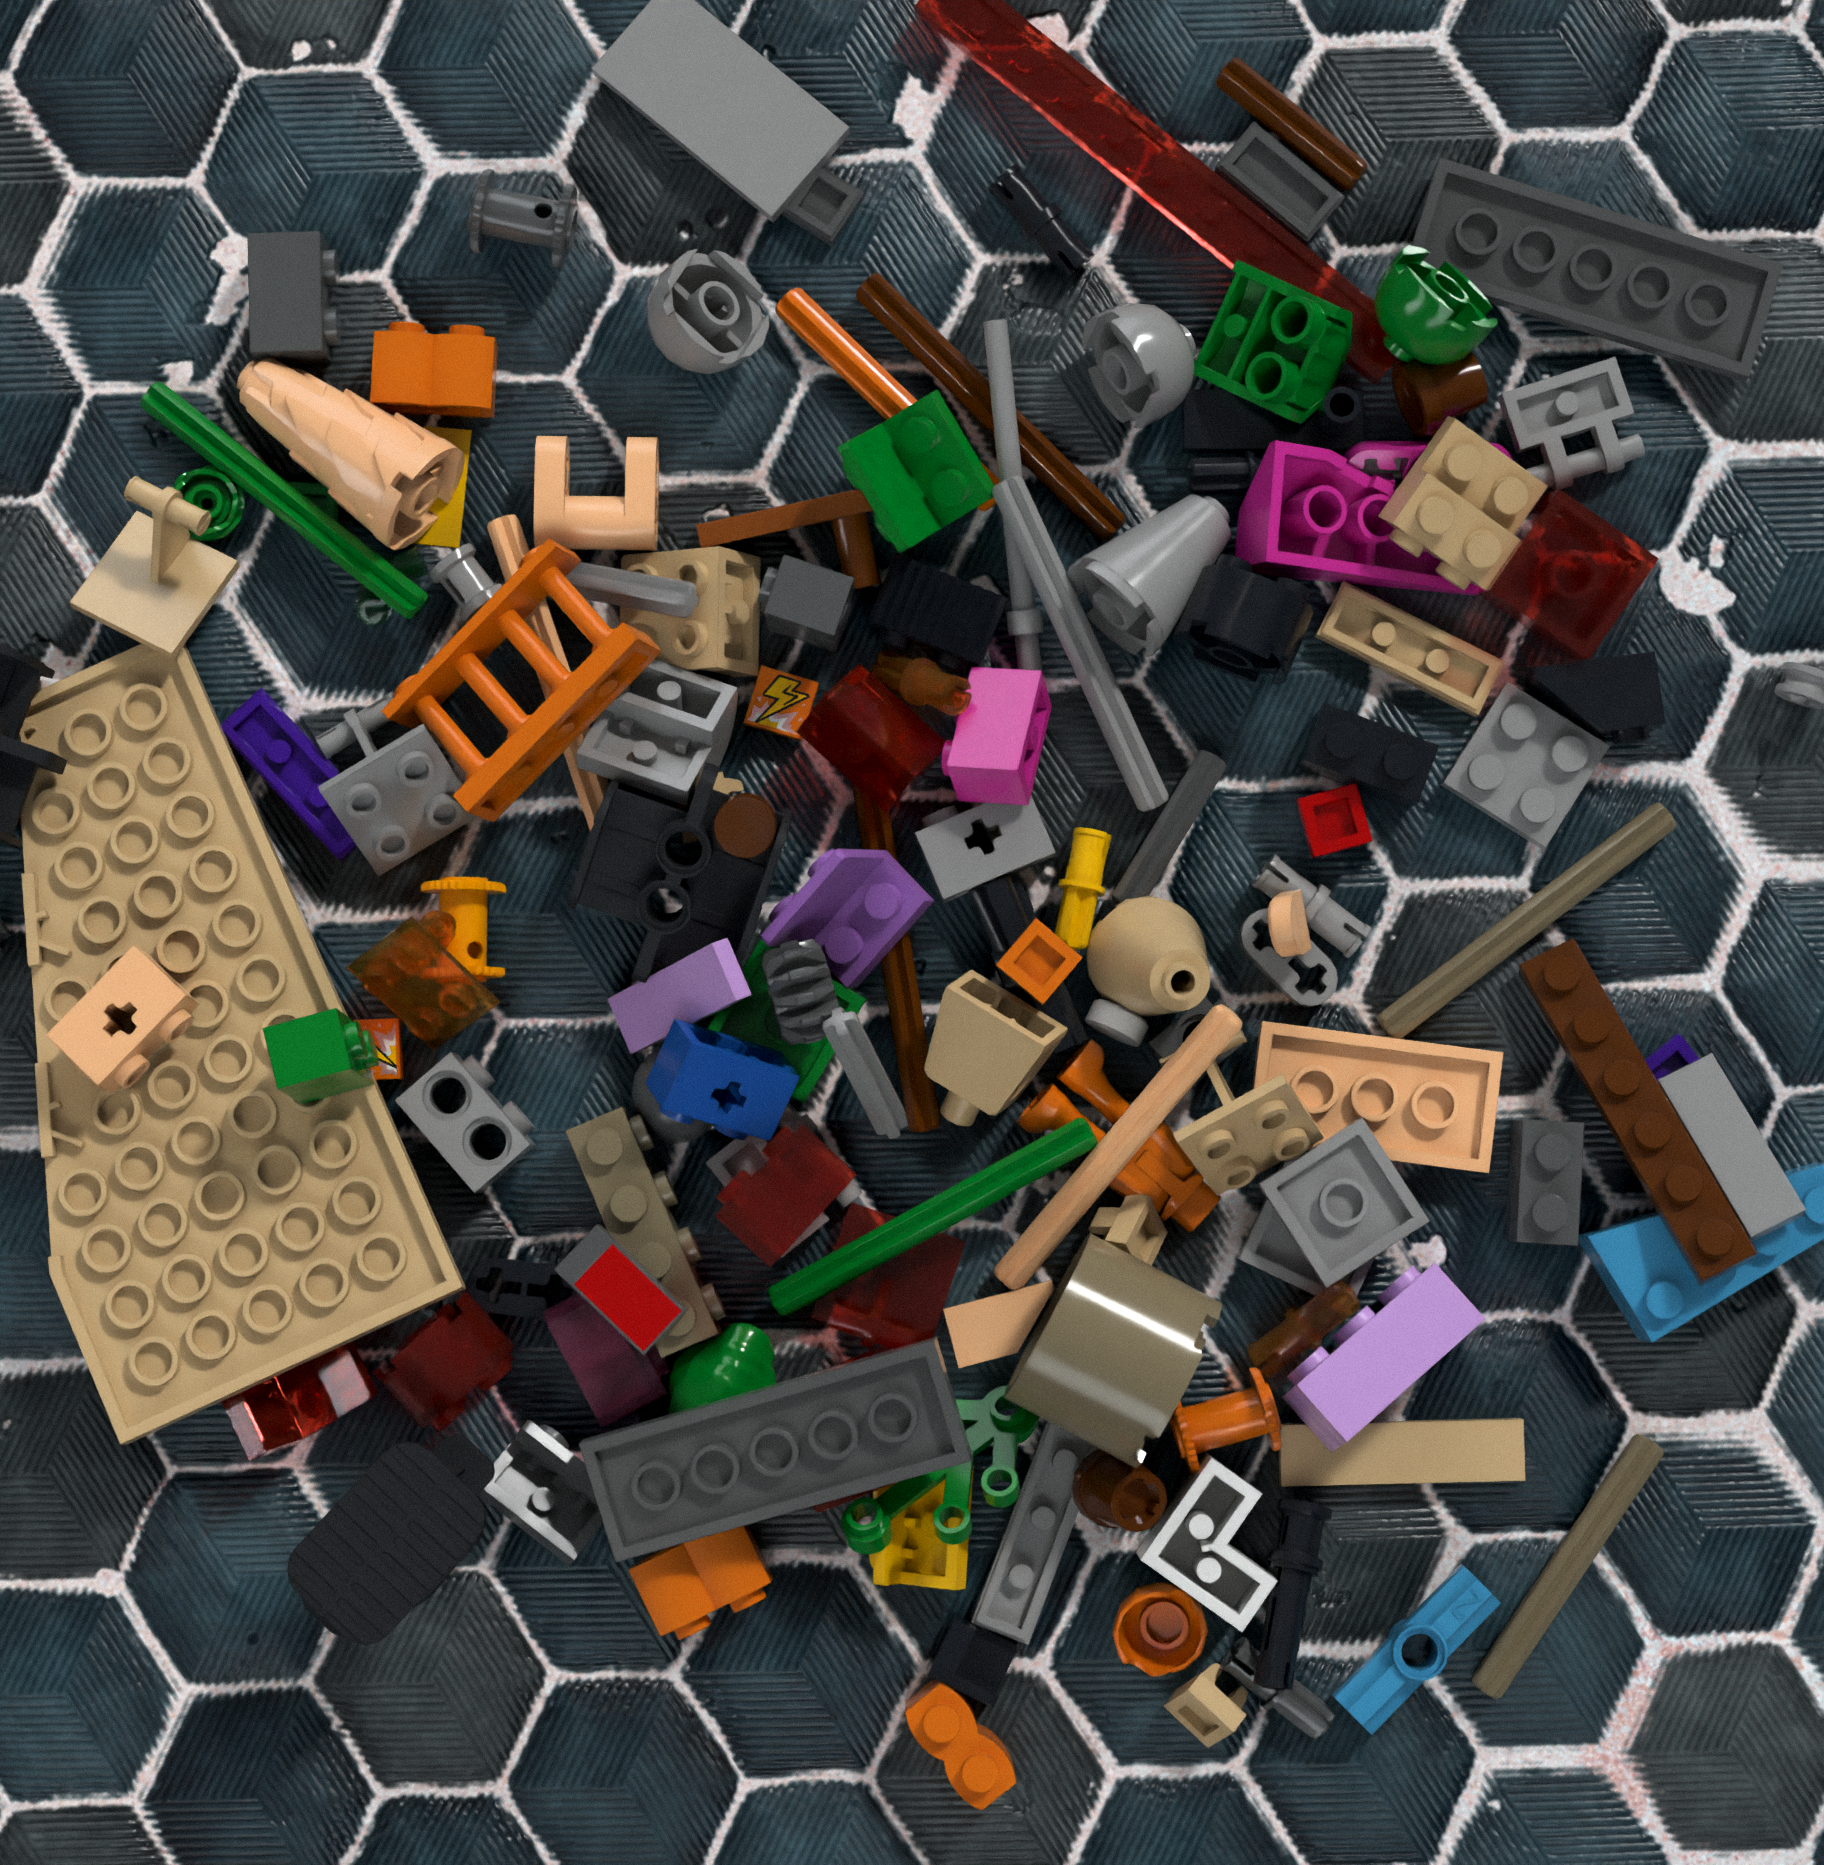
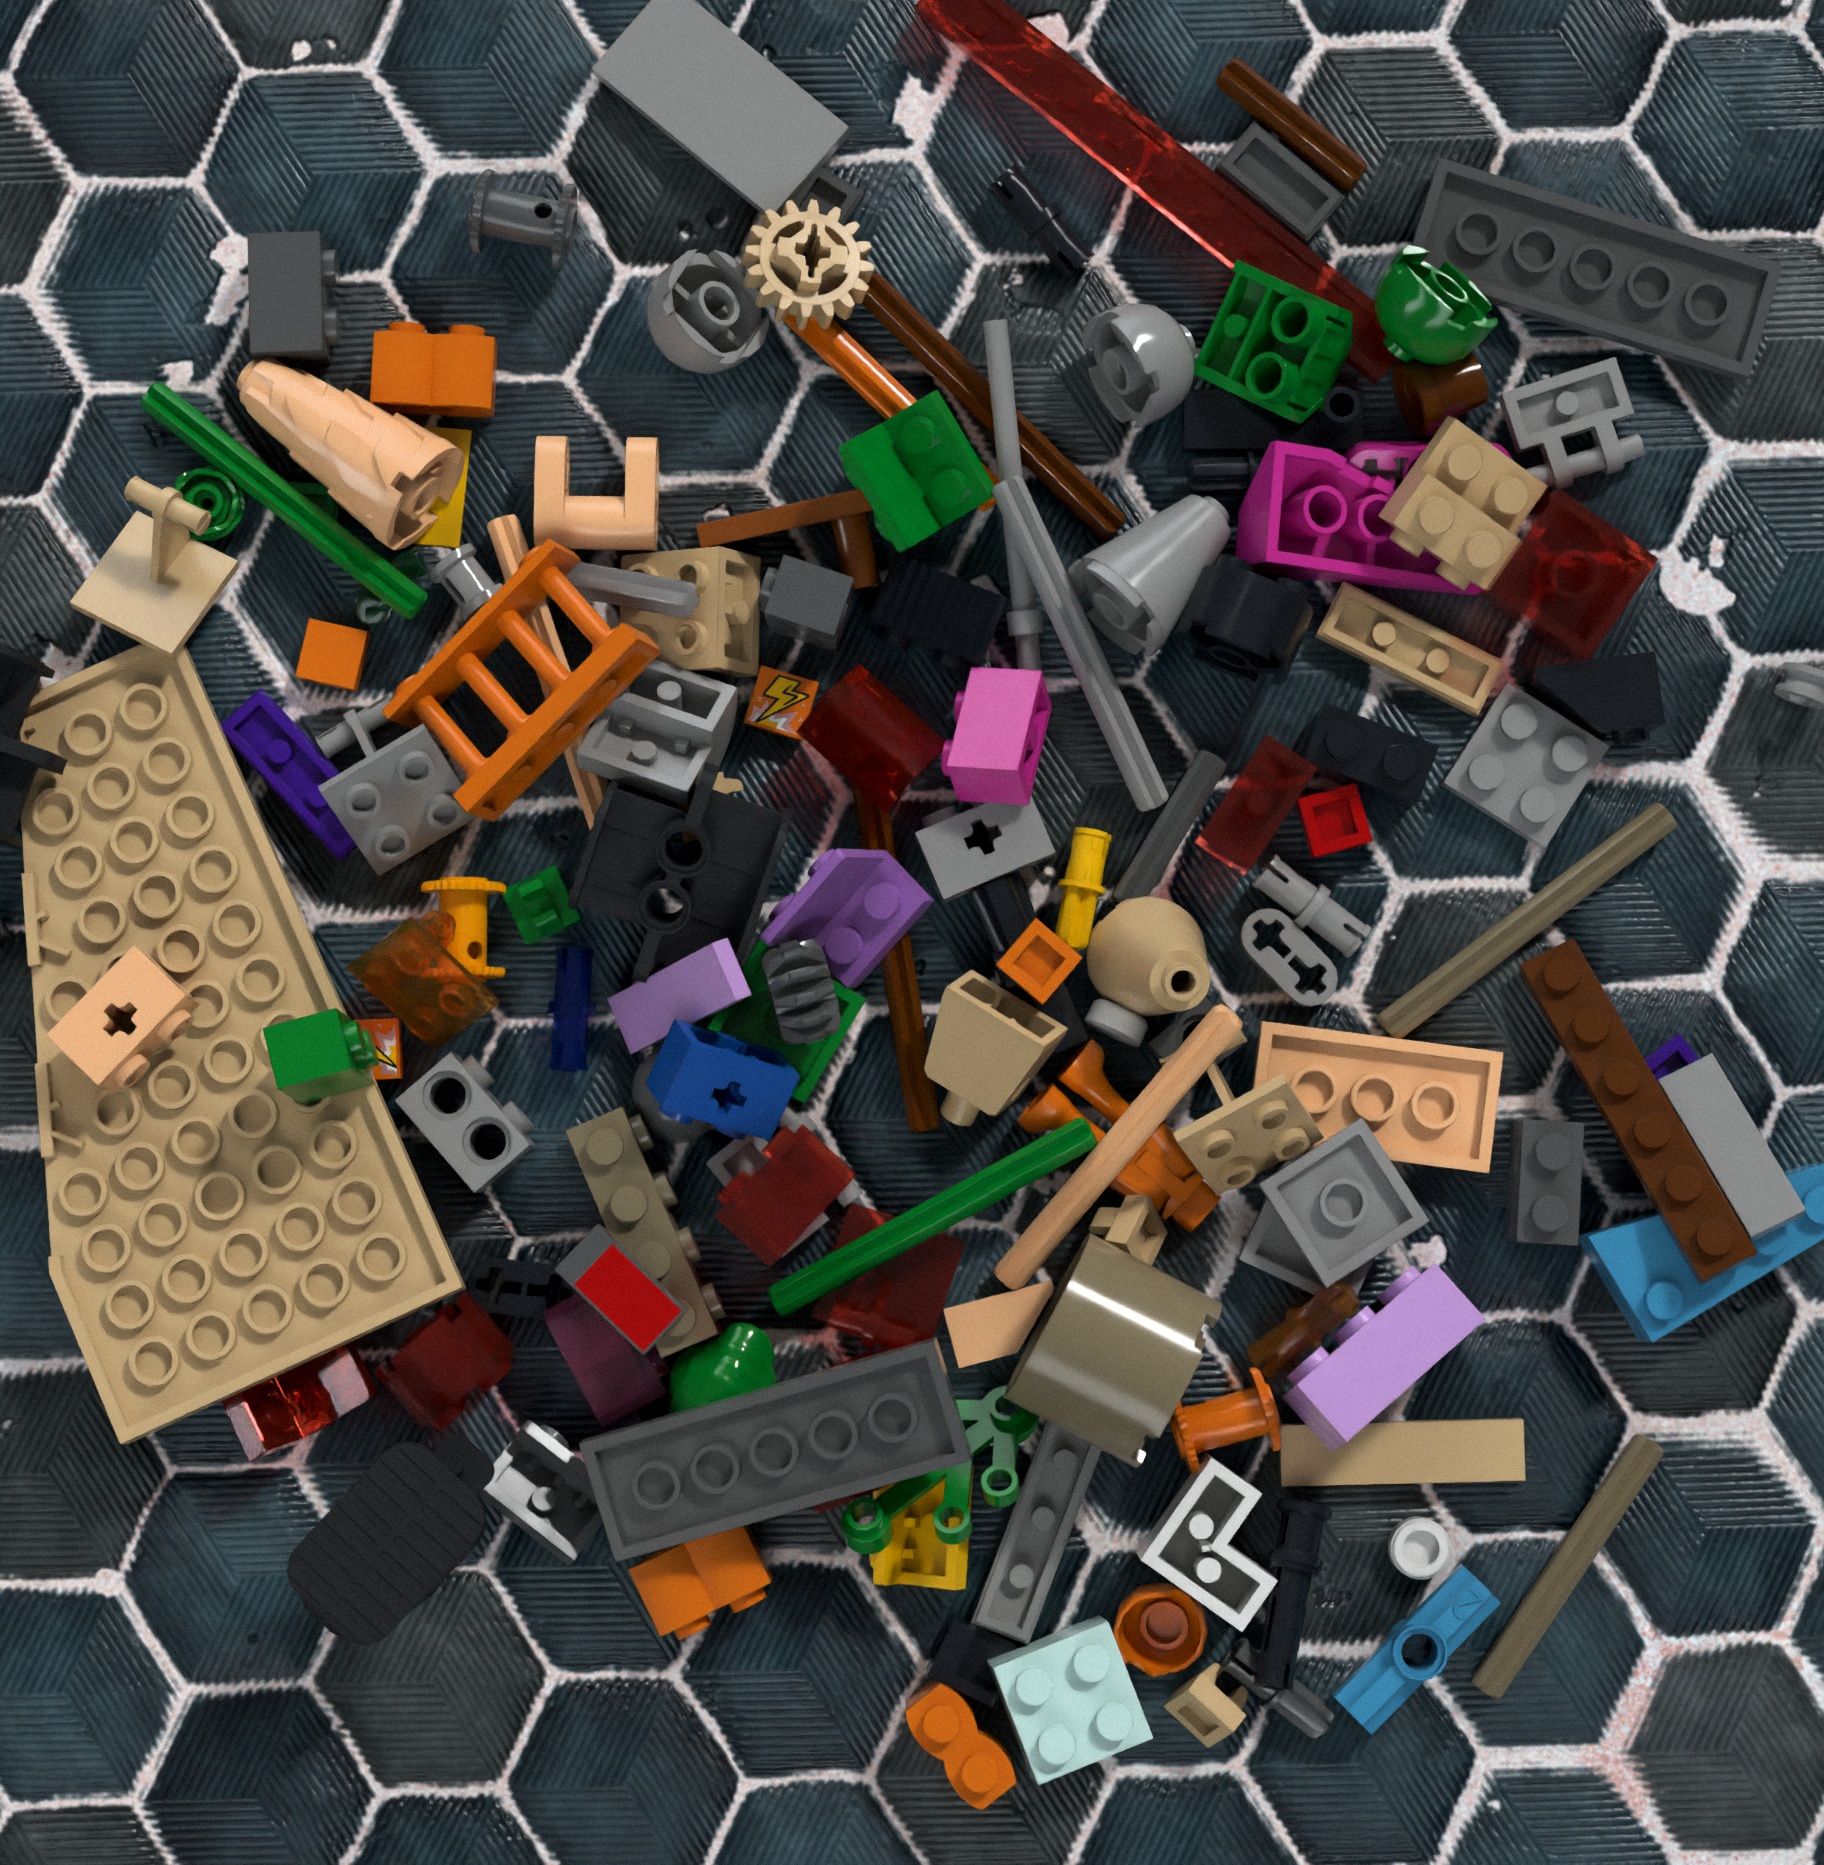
reddish brown tile [714,793,777,858] -> none
light grey axle [823,1007,908,1139] -> none
clear orange axle [871,650,972,716] -> none
reddish brown piece [1072,1449,1167,1532] -> none
light nougat tile [1268,889,1312,957] -> none
none -> orange tile [295,618,371,692]
none -> green tile [502,865,583,947]
none -> clear blue pin [547,947,596,1072]
none -> tan gear [741,199,874,330]
none -> light aqua brick [987,1615,1153,1785]
none -> clear red brick [1194,735,1318,875]
none -> white tile [1388,1516,1451,1580]

